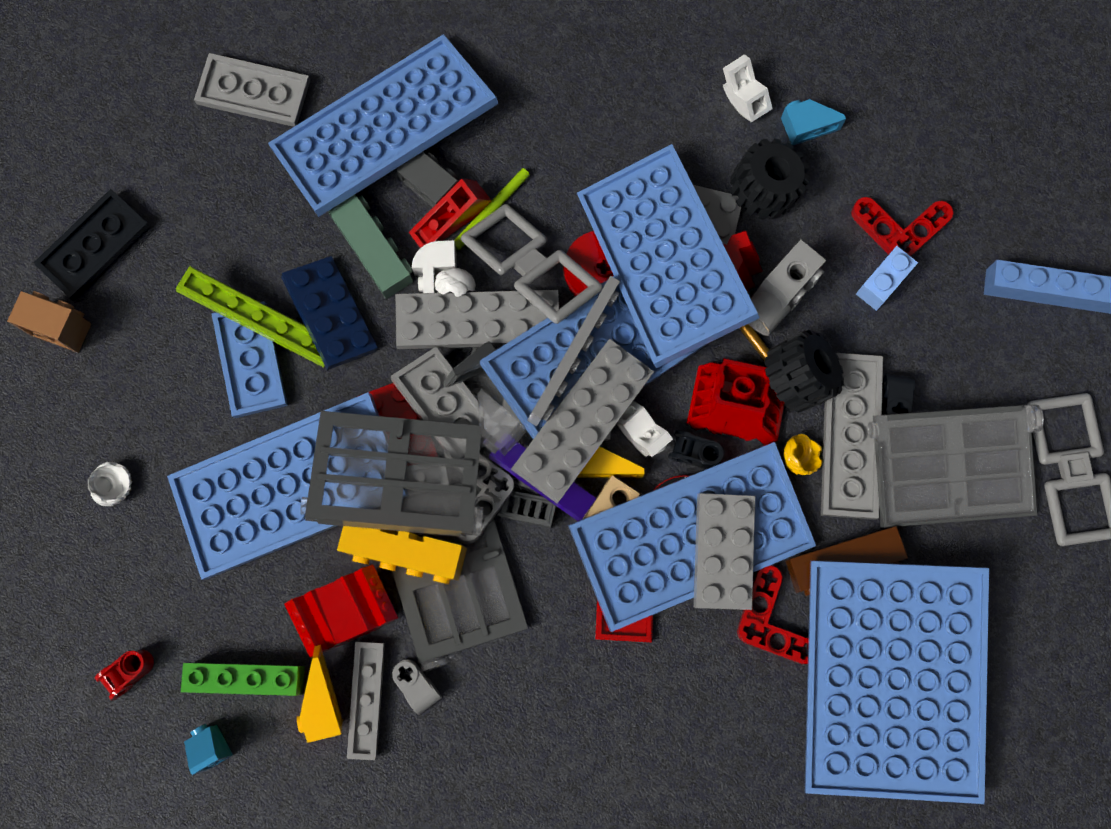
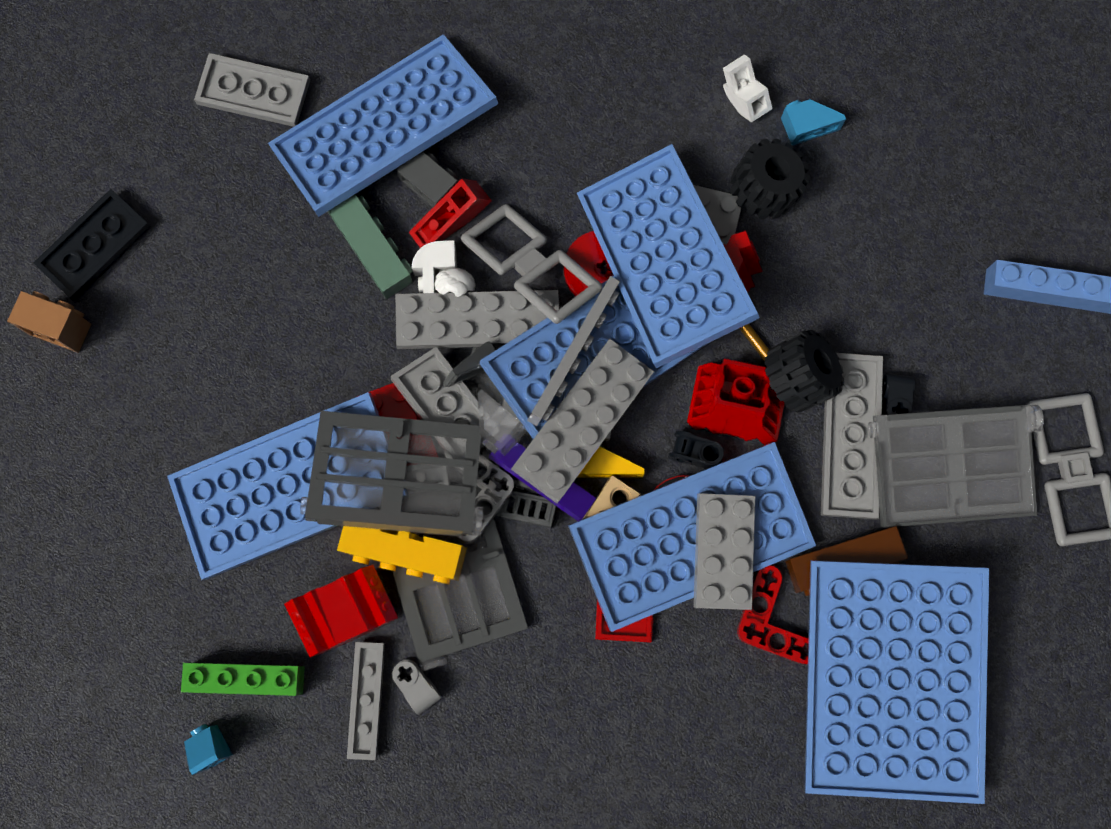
white hair [88,462,132,506] -> none
red piece [95,650,154,701] -> none
lime tile [176,266,325,368] -> none
medium blue plate [211,301,288,418] -> none
dark blue plate [281,256,378,370] -> none
yellow slope [297,645,343,743] -> none
lime bar [454,168,530,250] -> none
white brick [616,401,673,457] -> none
light grey brick [749,239,826,336] -> none
yellow hair [784,434,822,475] -> none
red beam [851,197,953,257] -> none
light blue brick [856,246,918,311] -> none

